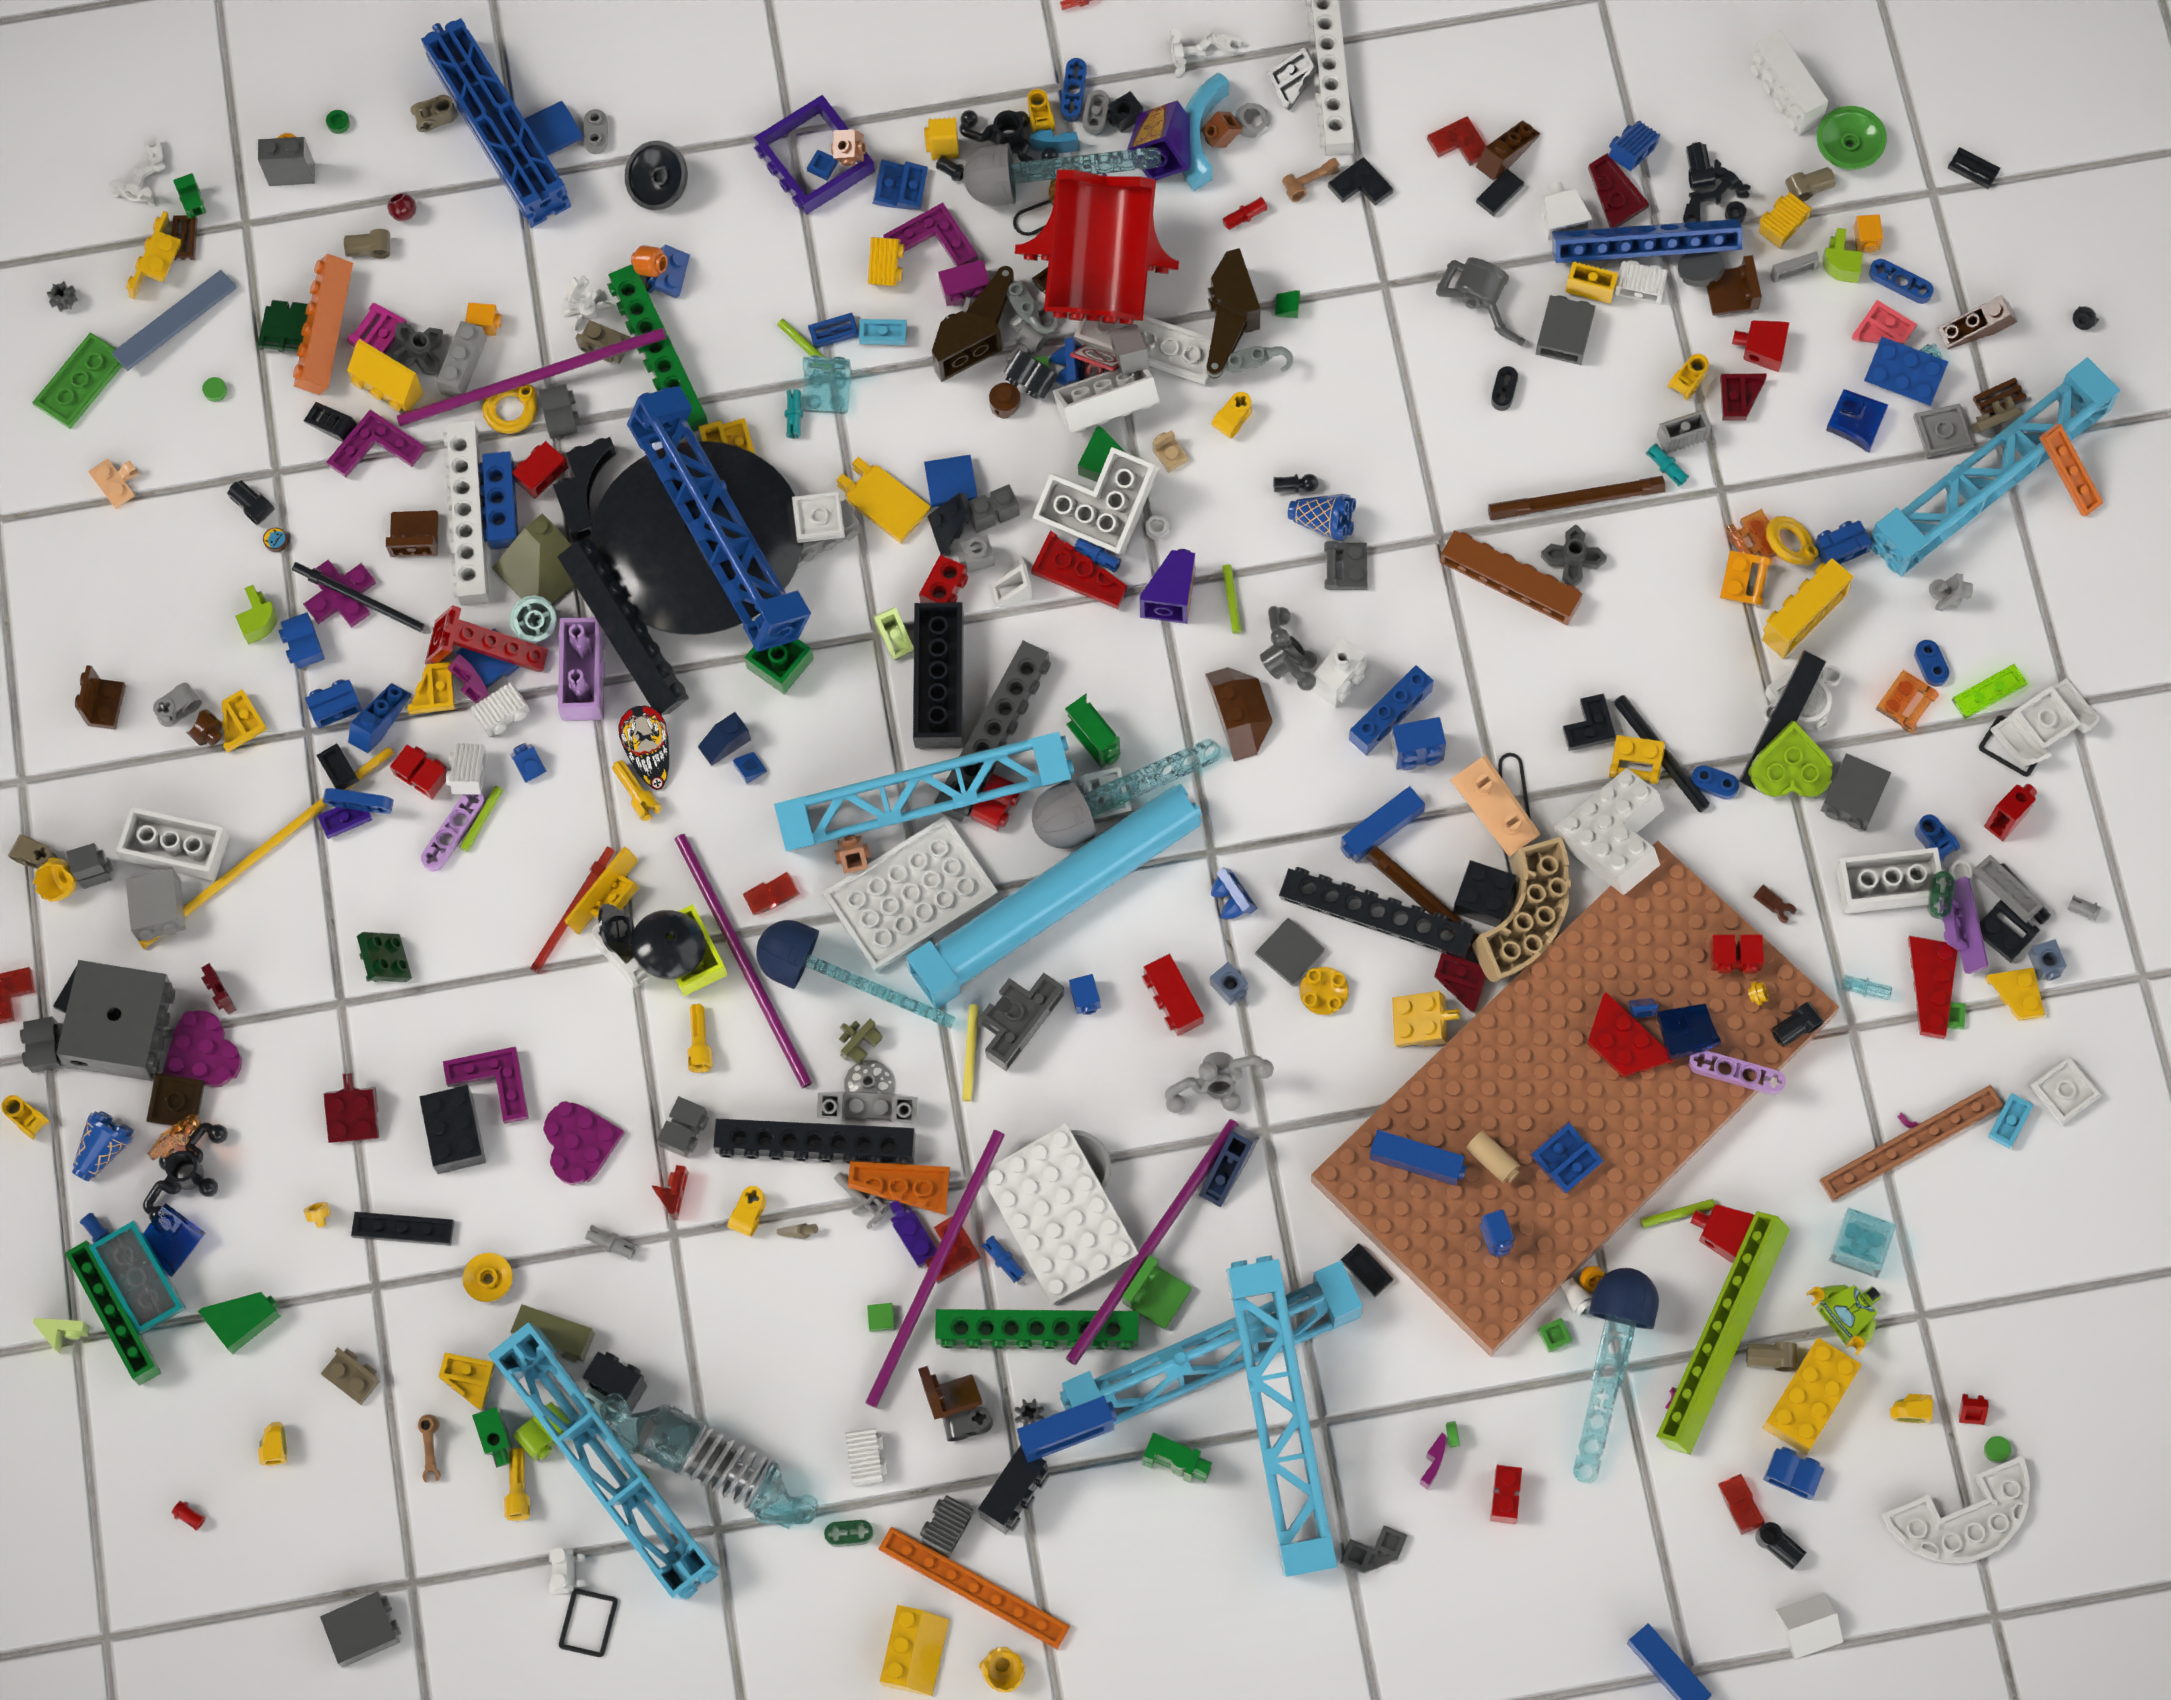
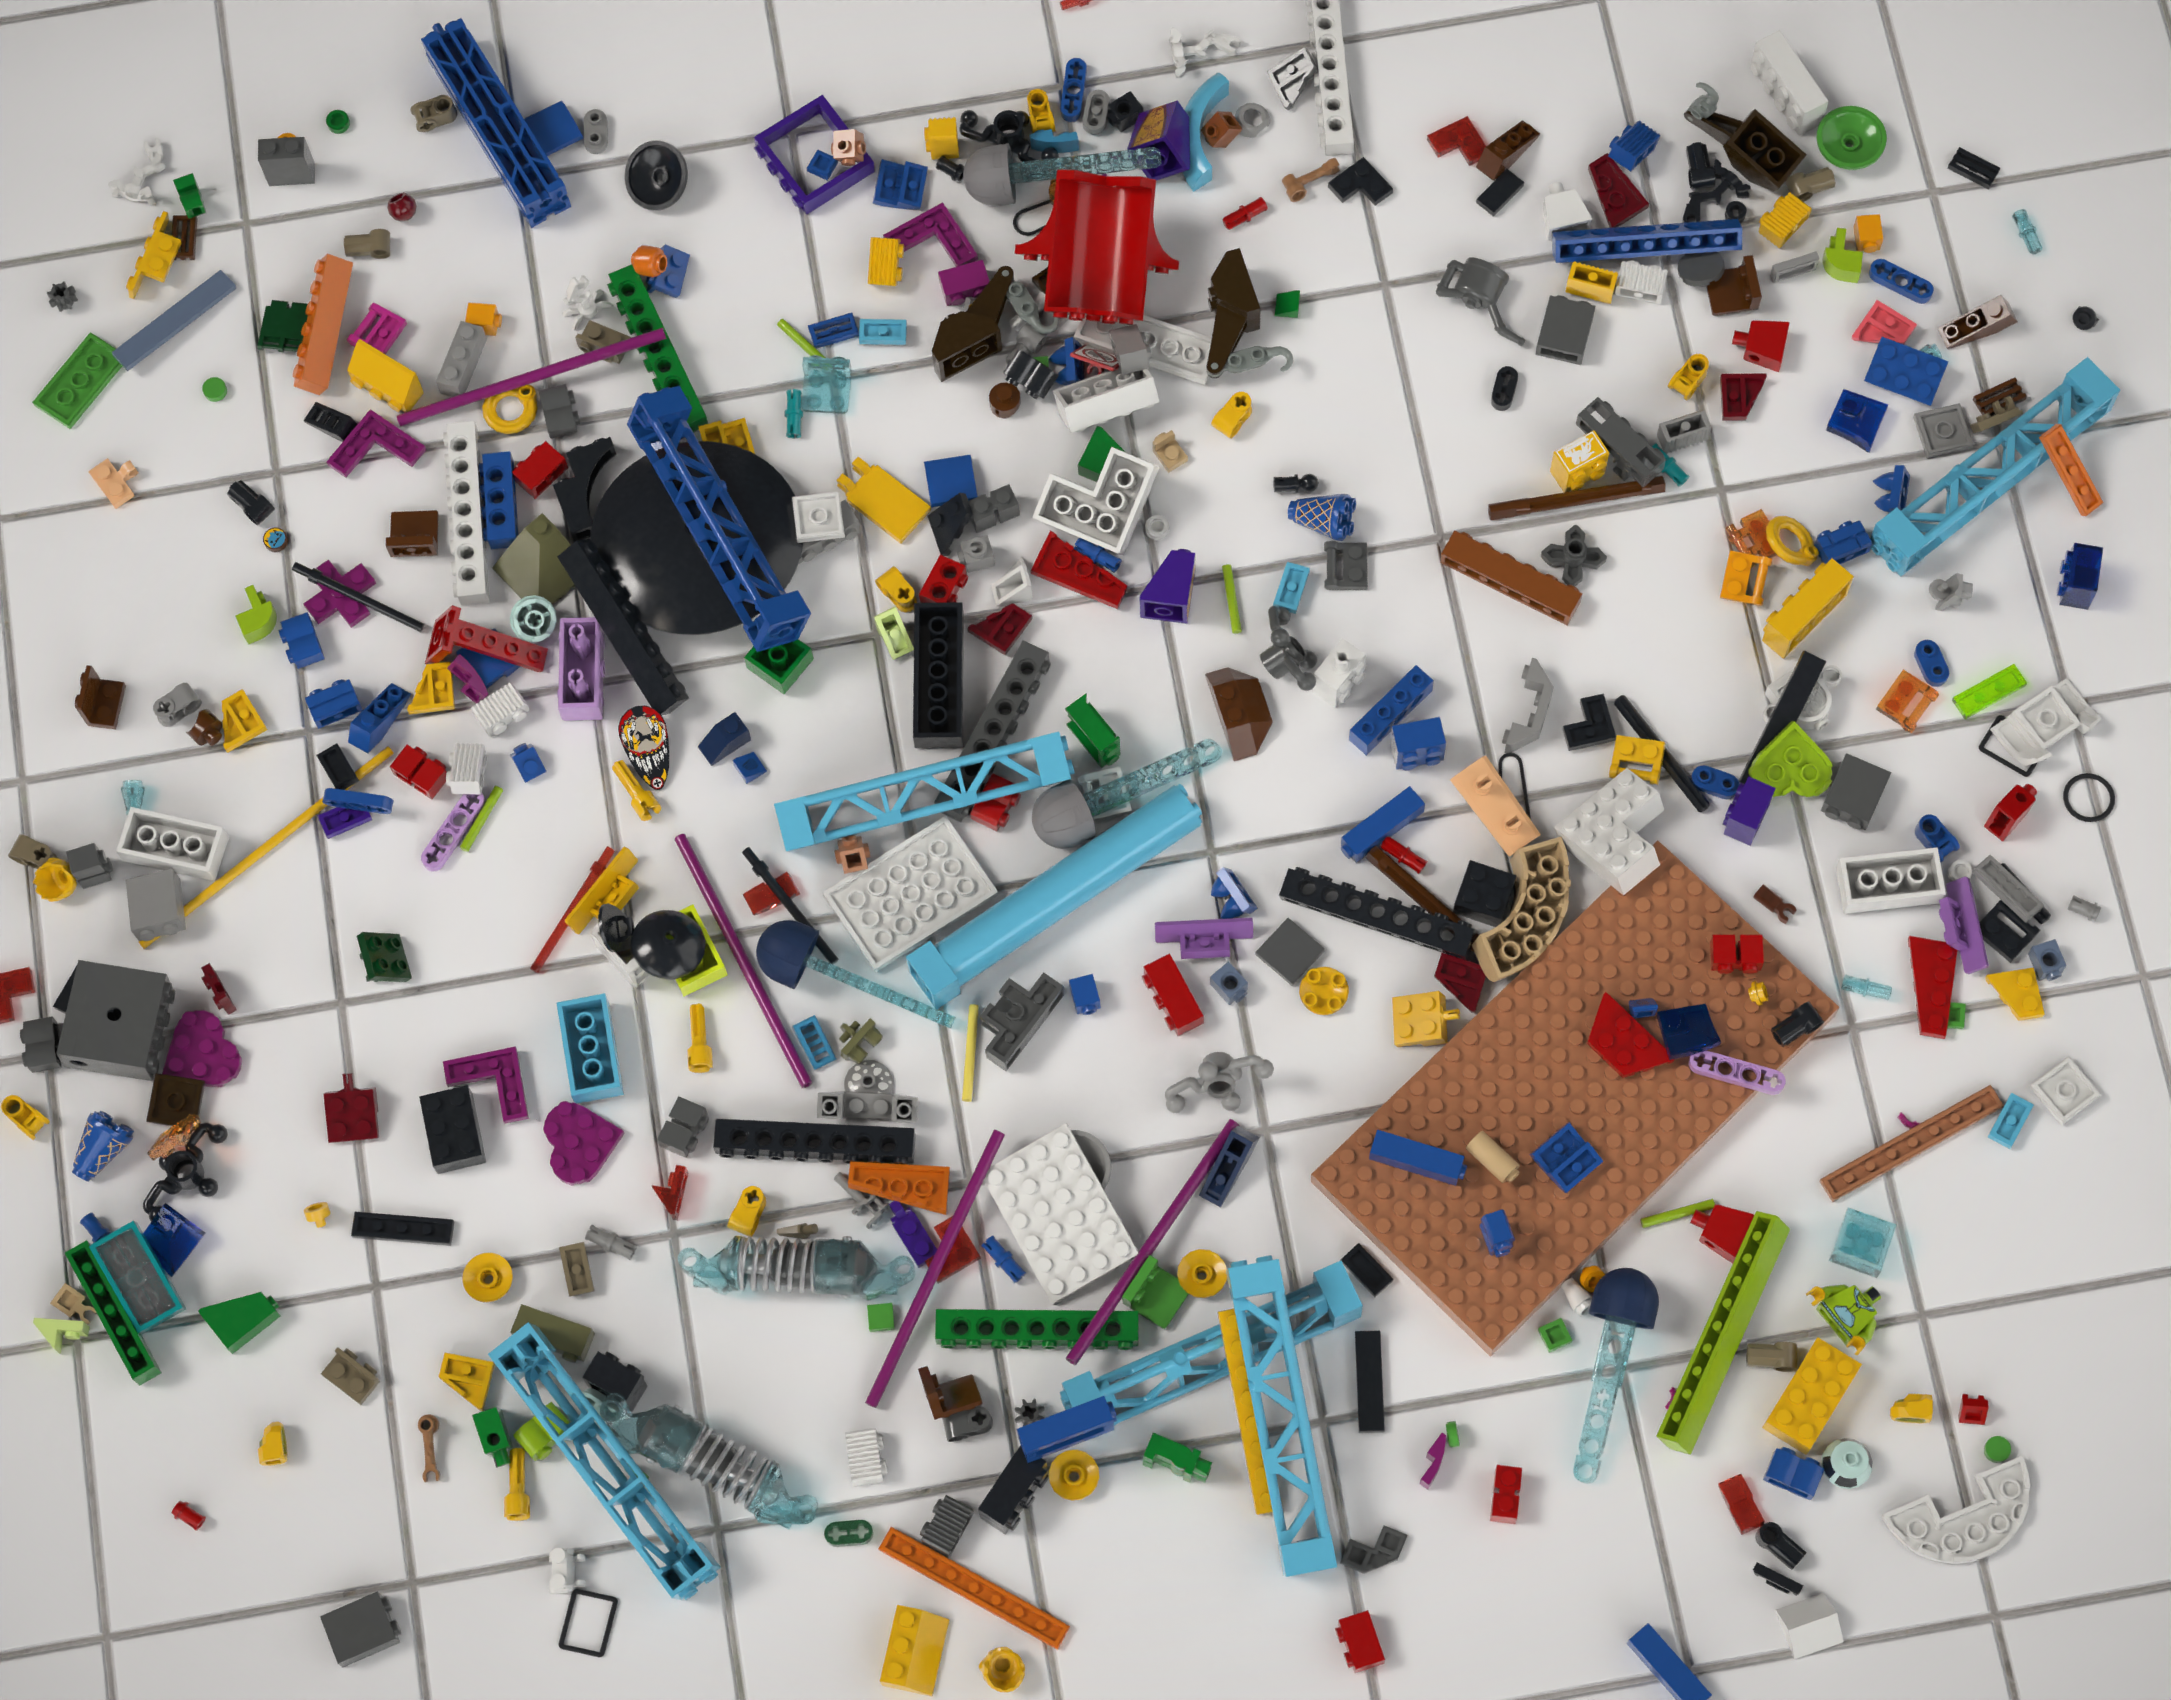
dark grey plant [392,323,443,376] -> none
clear green beam [1928,871,1955,919] -> none
none -> tan plate [50,1283,97,1325]
none -> clear light blue cone [121,780,145,816]
none -> medium azure brick [557,993,624,1104]
none -> dark tan plate [559,1242,595,1297]
none -> clear light blue piece [678,1236,916,1301]
none -> black bar [742,847,839,965]
none -> dark azure slope [792,1015,836,1070]
none -> yellow piece [875,566,917,613]
none -> dark red wing [967,603,1033,656]
none -> yellow dish [1048,1450,1099,1501]
none -> medium lavender bracket [1155,918,1253,959]
none -> yellow dish [1177,1249,1227,1298]
none -> yellow plate [1217,1308,1273,1515]
none -> medium azure plate [1273,562,1310,614]
none -> red brick [1335,1610,1385,1673]
none -> black tile [1355,1331,1385,1433]
none -> red axle [1380,836,1428,874]
none -> light grey slope [1502,658,1554,753]
none -> yellow brick [1550,430,1609,492]
none -> dark grey piece [1576,397,1666,487]
none -> dark brown slope [1684,82,1807,192]
none -> dark purple brick [1722,776,1776,846]
none -> black tile [1753,1562,1804,1596]
none -> light aqua cone [1821,1438,1873,1489]
none -> blue tile [1873,465,1910,512]
none -> clear light blue axle [2012,209,2042,255]
none -> clear blue brick [2057,543,2103,610]
none -> black tyre [2063,773,2115,822]

